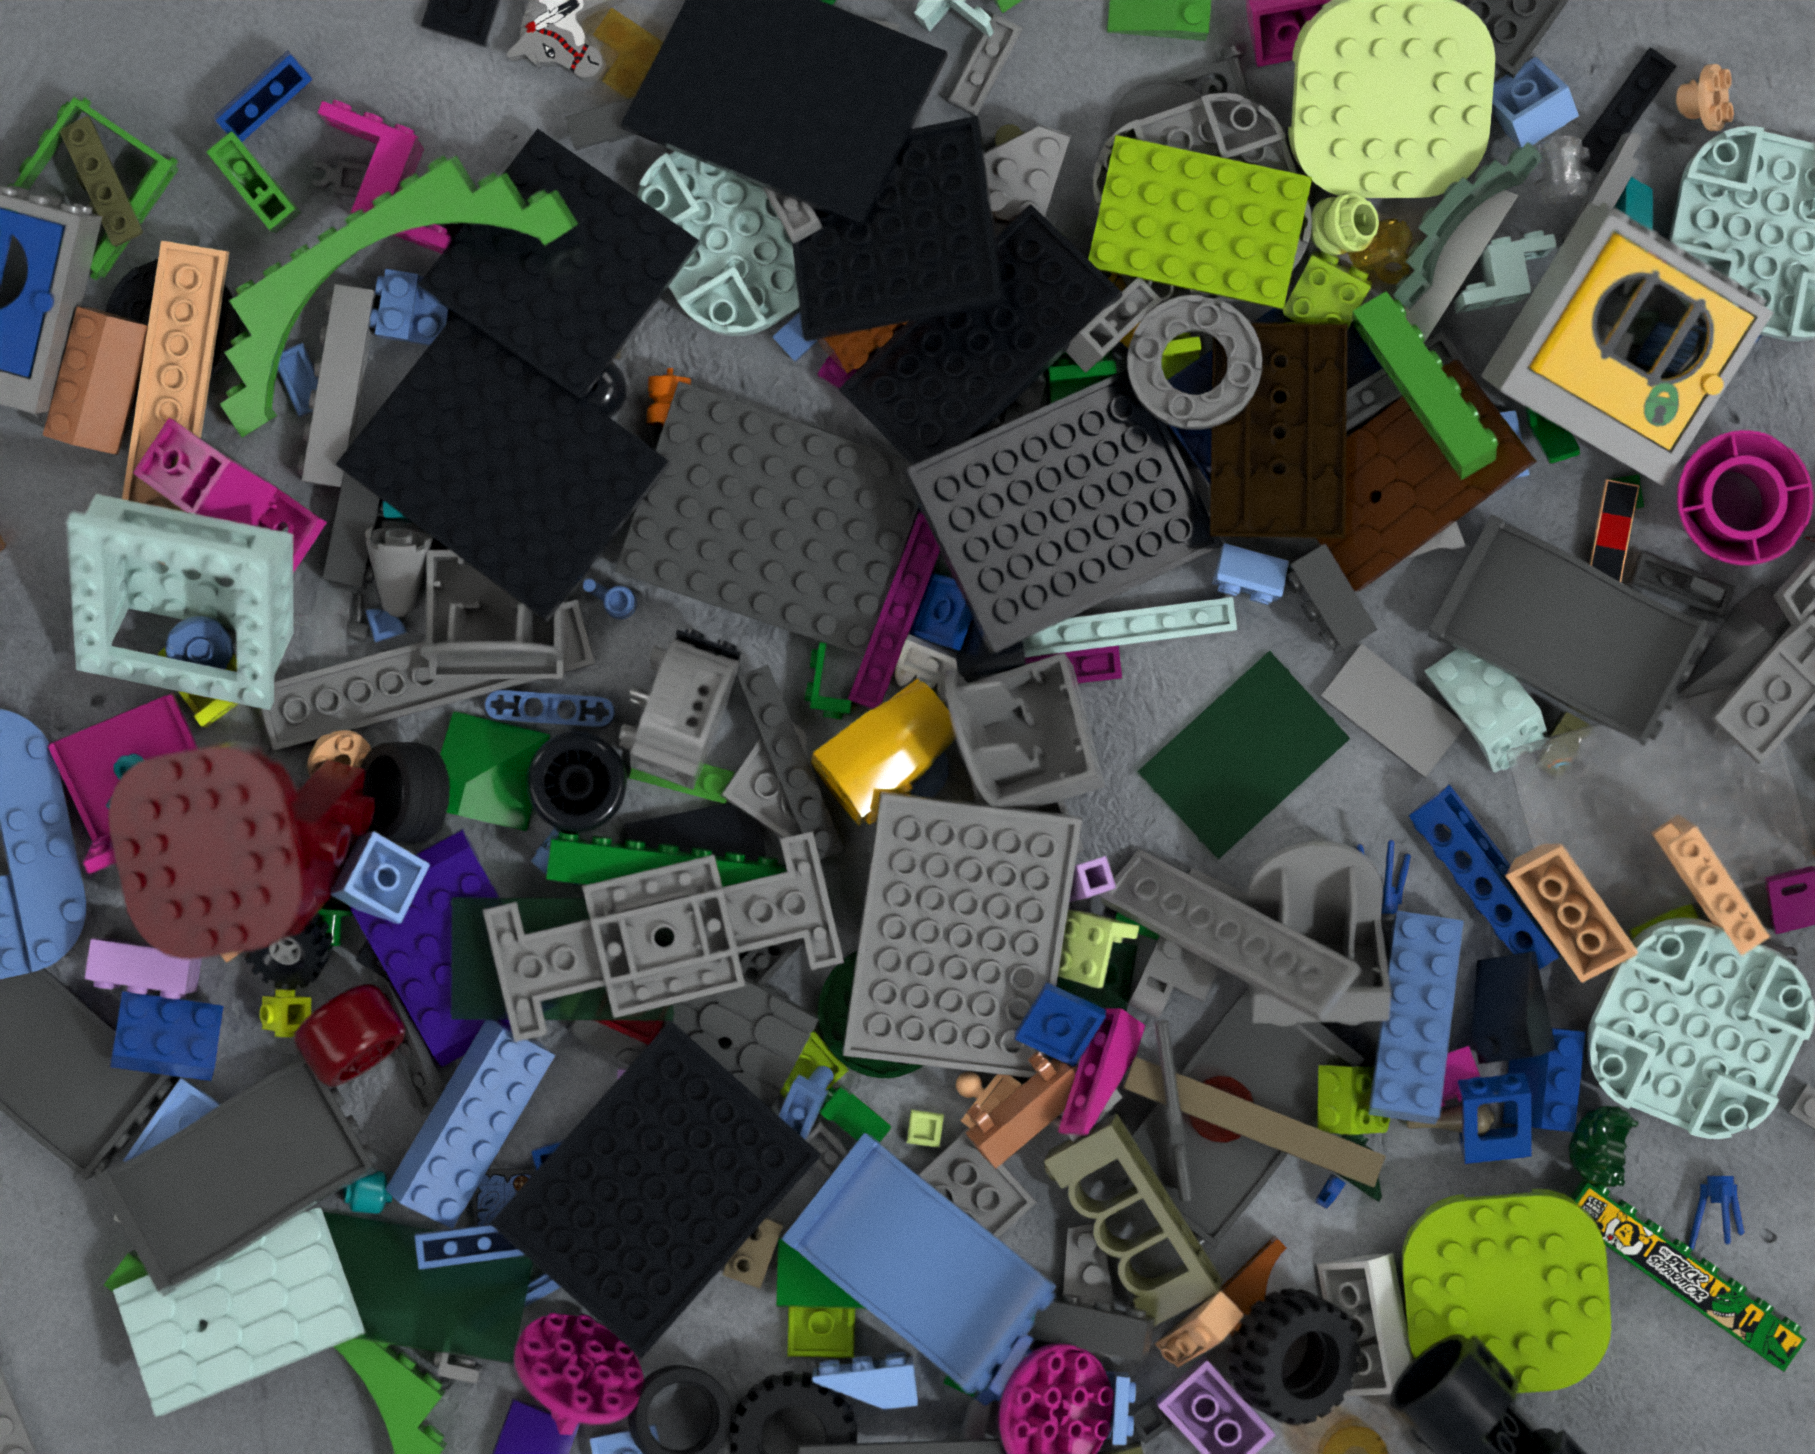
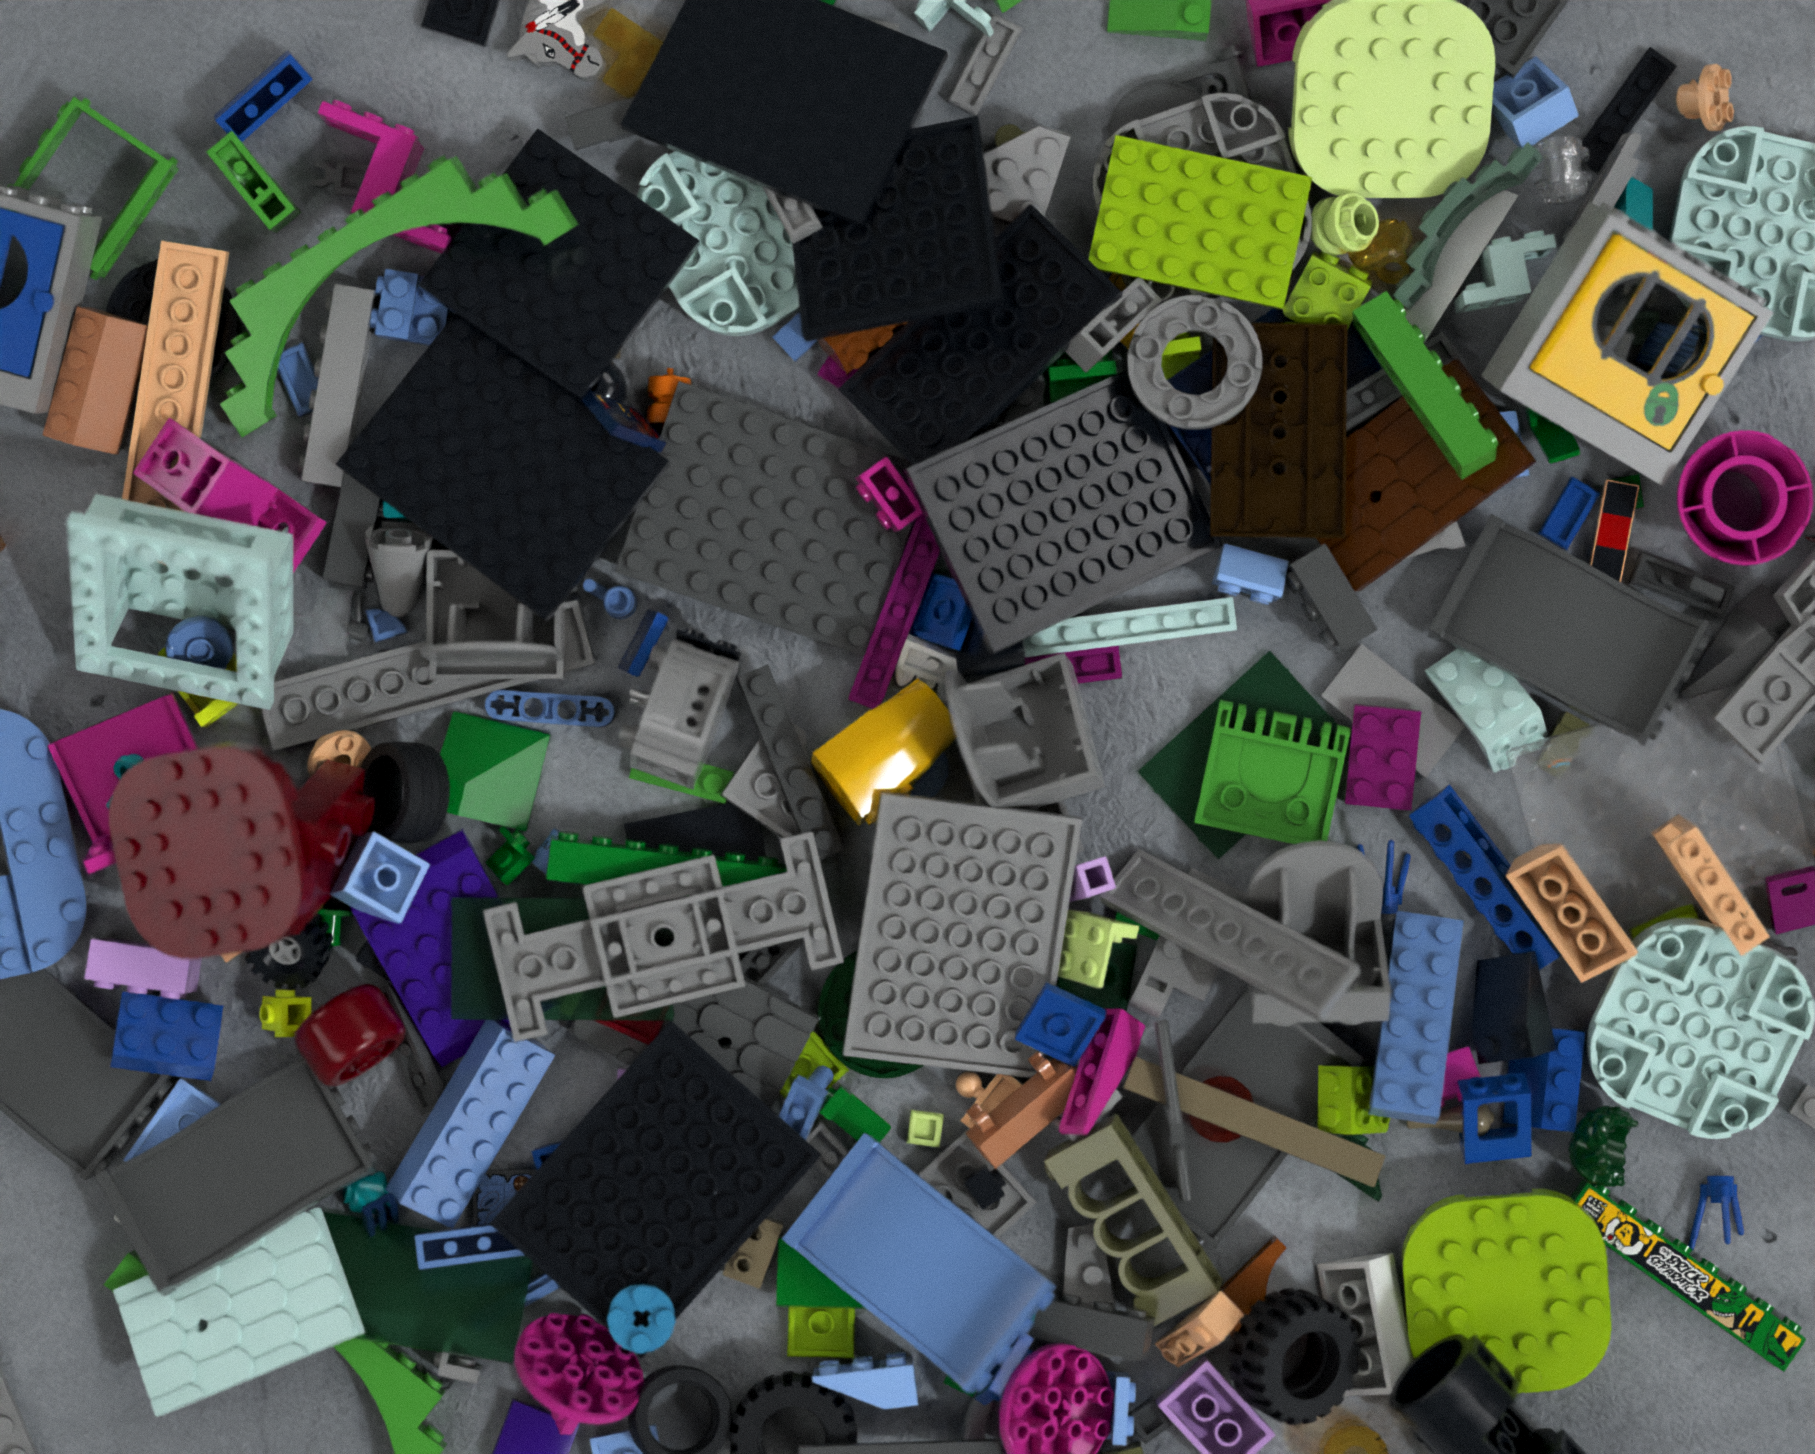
olive bracket [60,116,143,247] -> none
black wheel [526,732,627,833] -> none
green bracket [805,642,852,720] -> none
blue tile [1315,1174,1346,1209] -> none
none -> dark blue tile [361,1192,399,1238]
none -> green bracket [485,826,535,886]
none -> dark blue tile [583,391,667,453]
none -> dark azure plate [607,1284,675,1354]
none -> blue tile [617,609,669,677]
none -> dark pink brick [855,456,923,532]
none -> black plate [964,1165,1006,1210]
none -> bright green hinge [1193,699,1351,845]
none -> magenta plate [1345,704,1421,811]
none -> blue tile [1537,476,1601,551]

